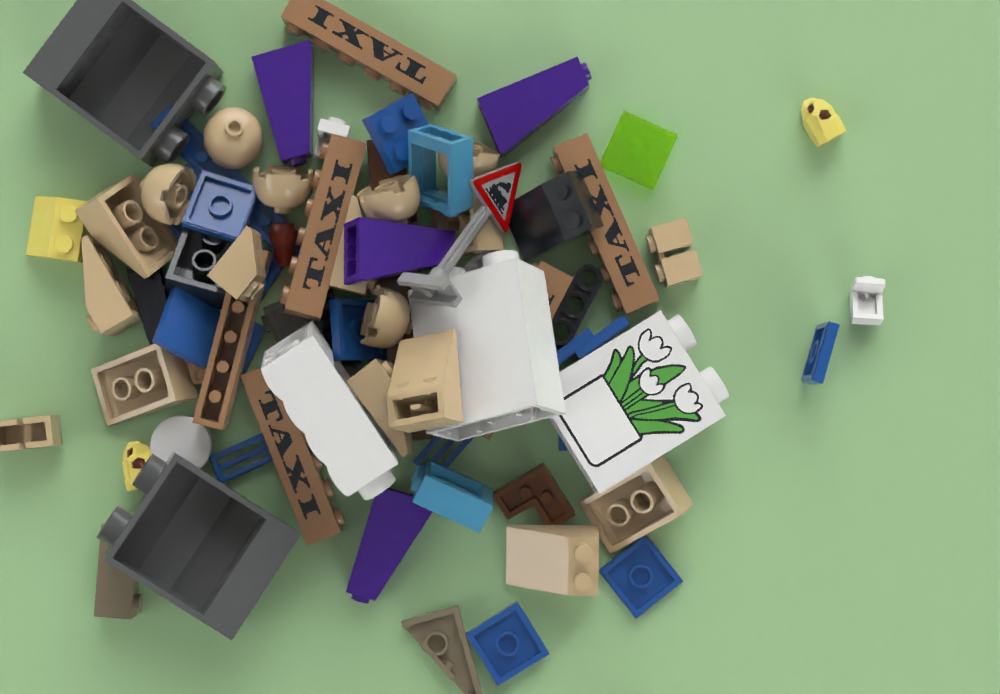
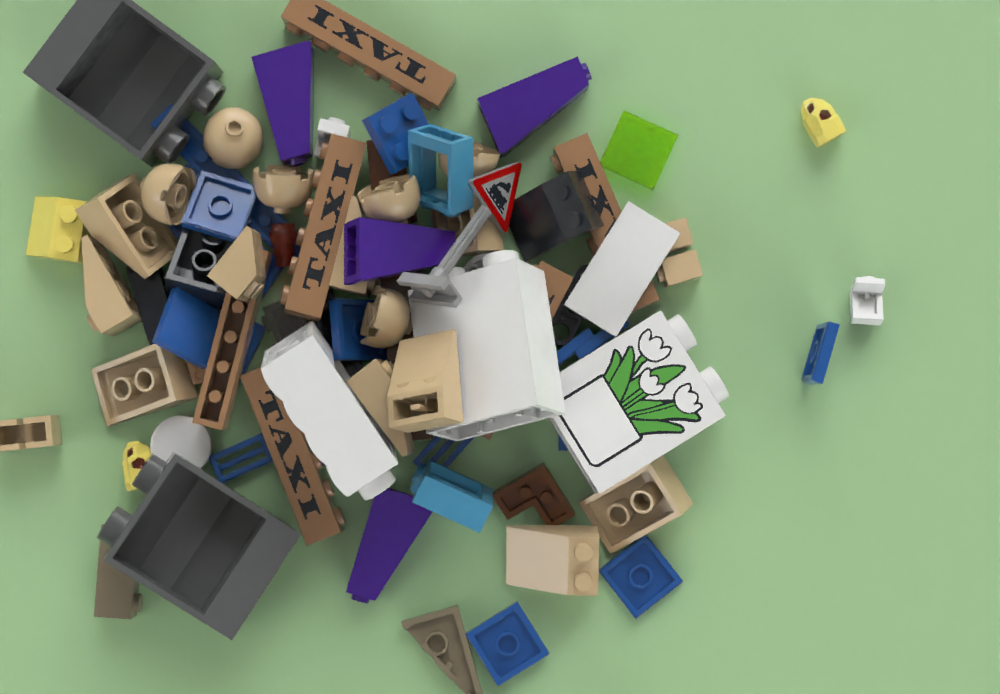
none -> white tile [564,201,680,337]

